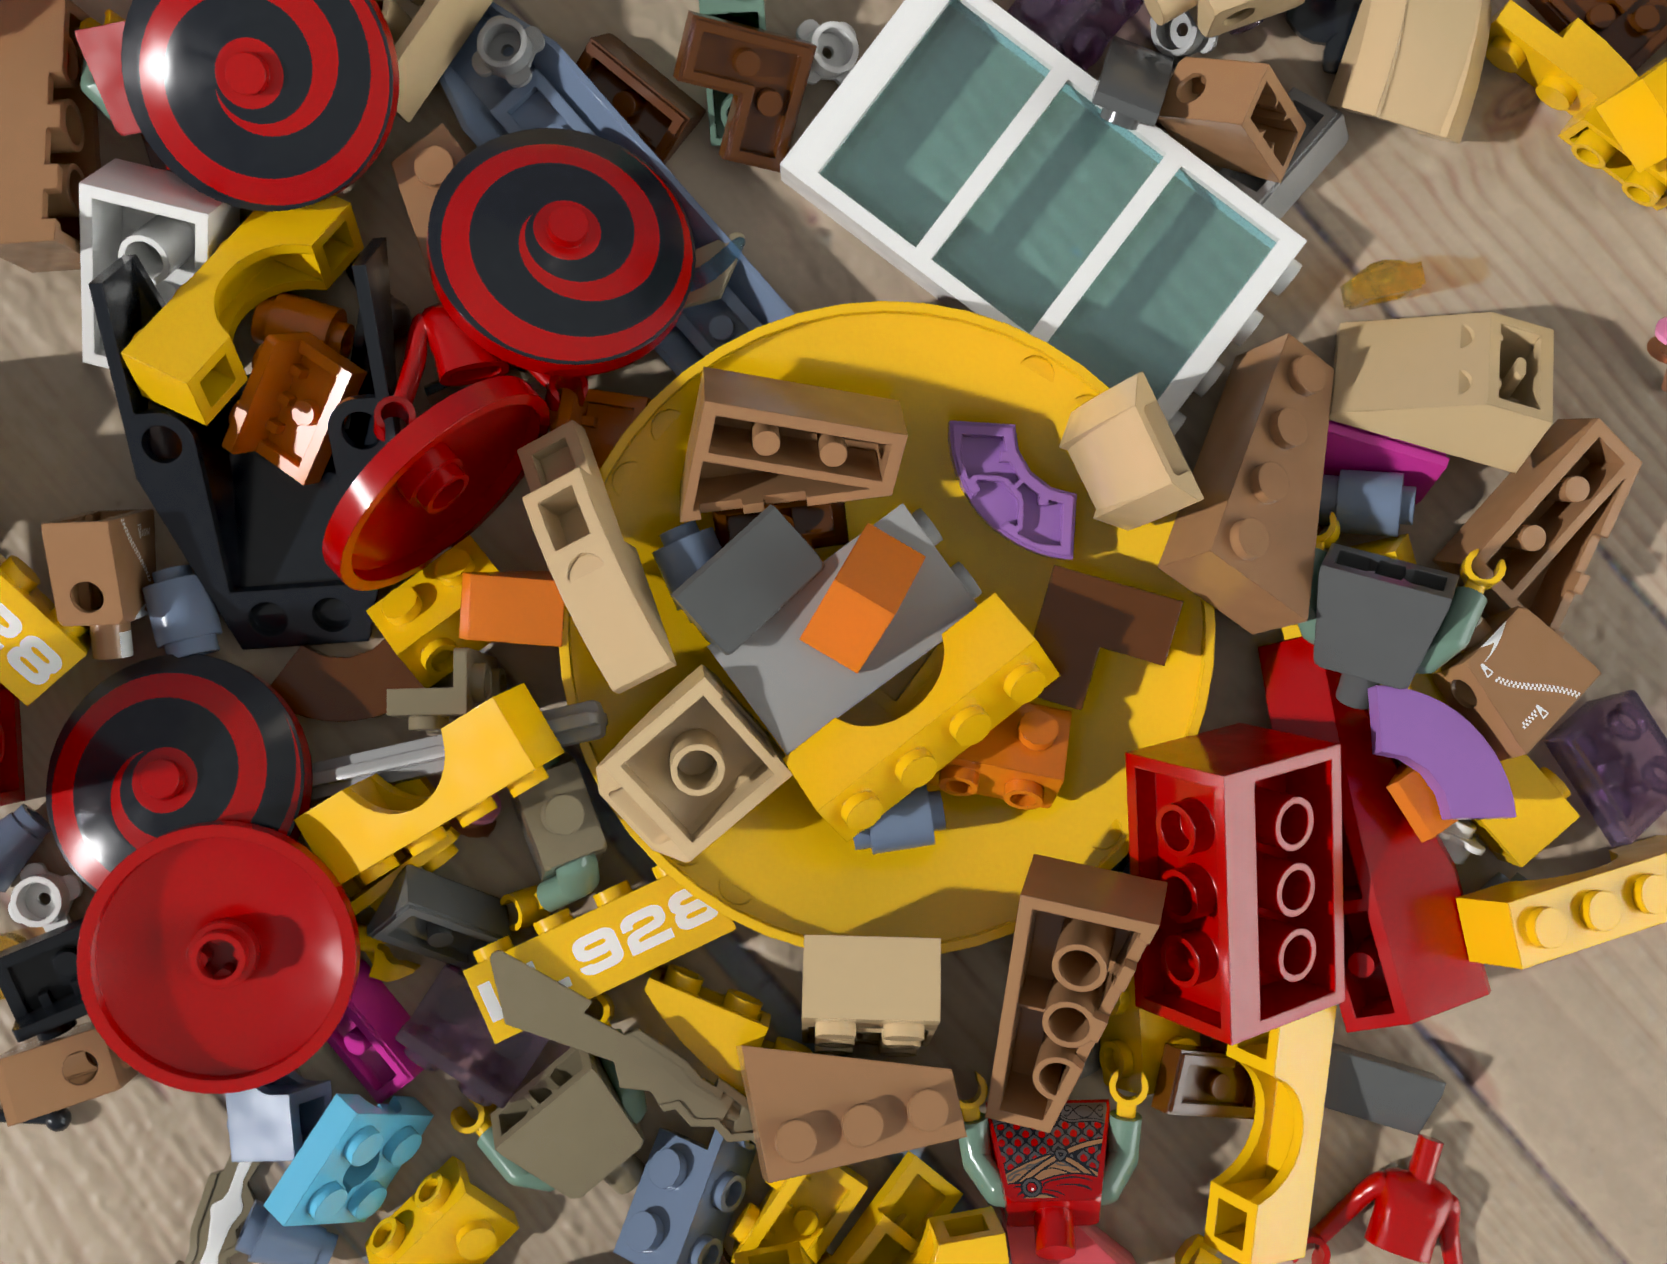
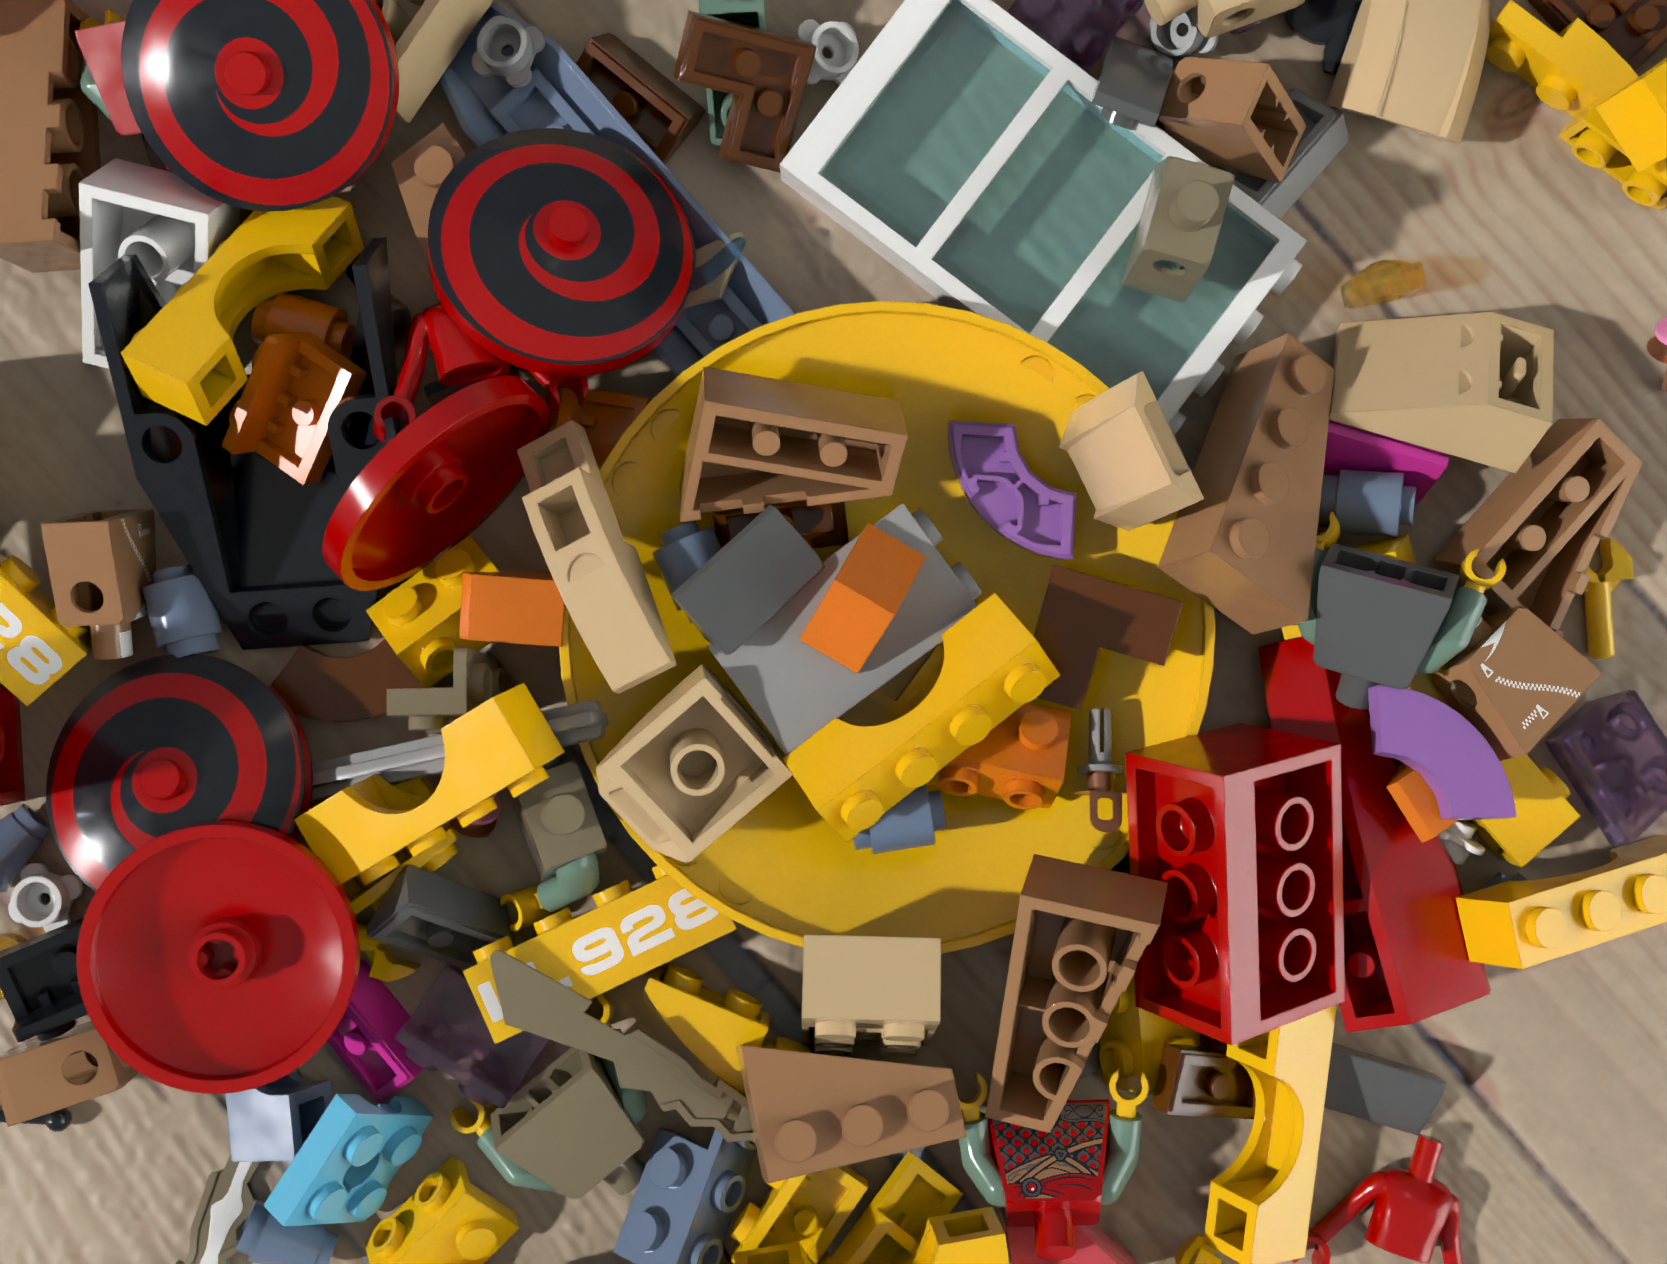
none -> piece [1074,708,1127,833]
none -> dark tan torso [1122,156,1235,303]
none -> yellow bar [1583,538,1634,660]

